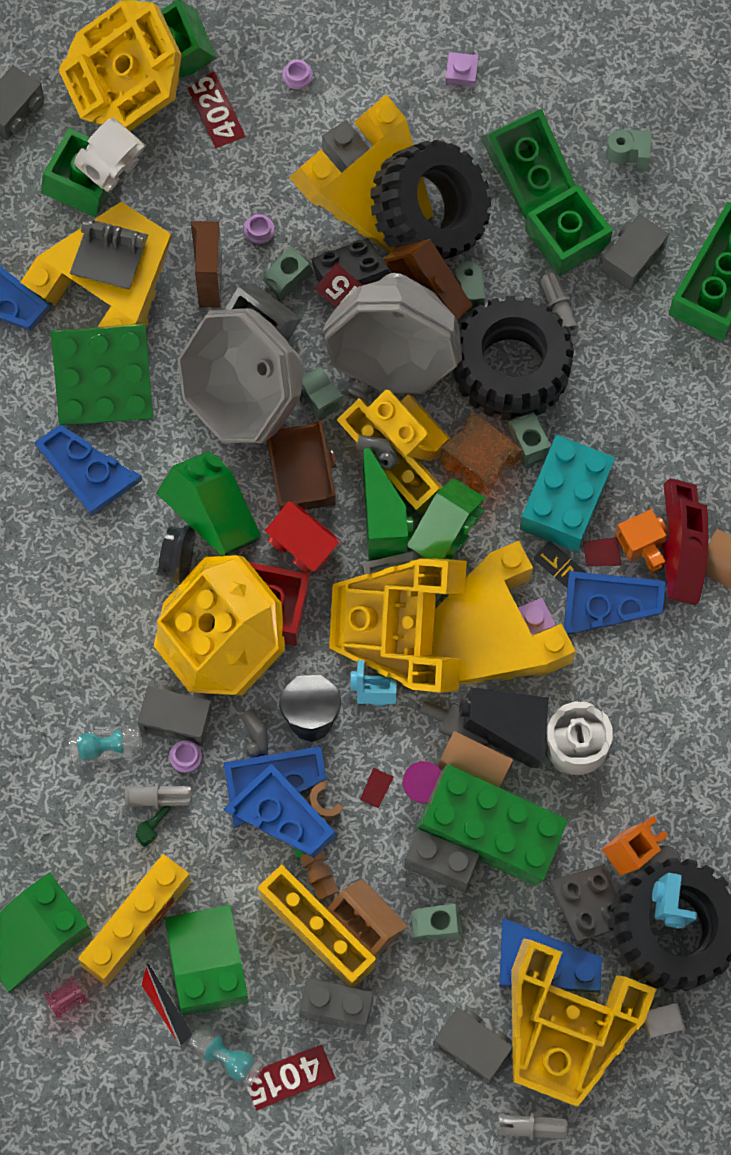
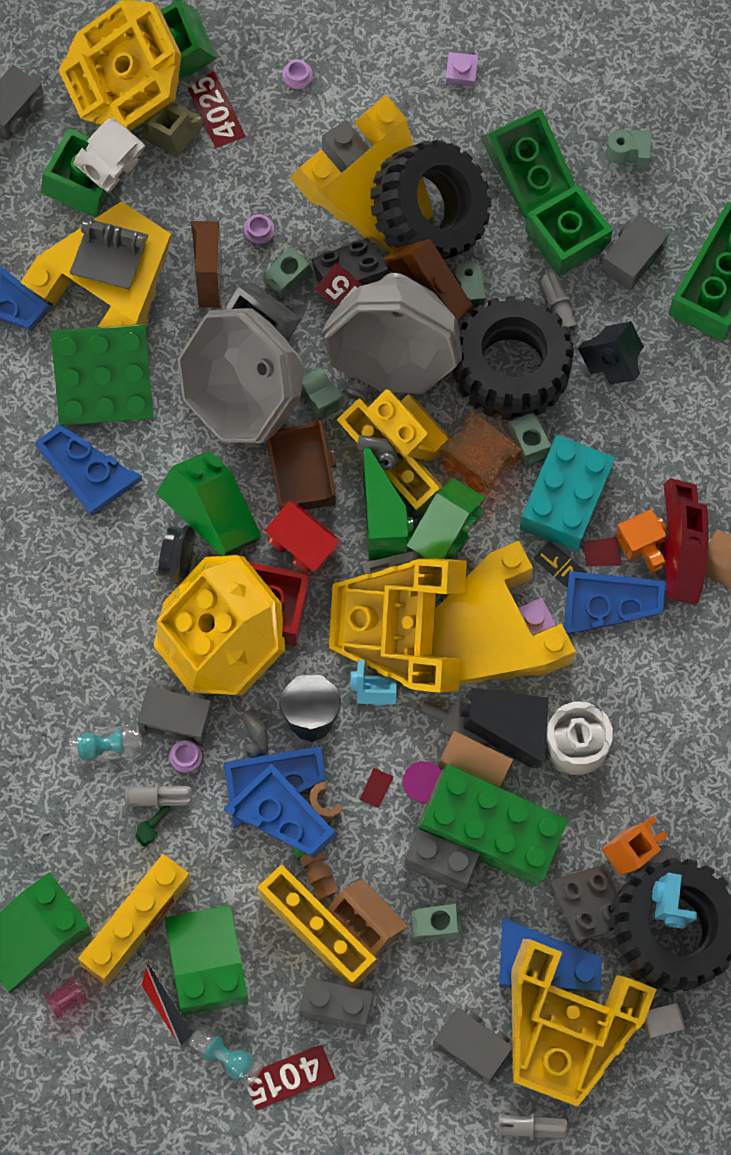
none -> olive brick [140,104,204,157]
none -> black brick [578,321,644,385]

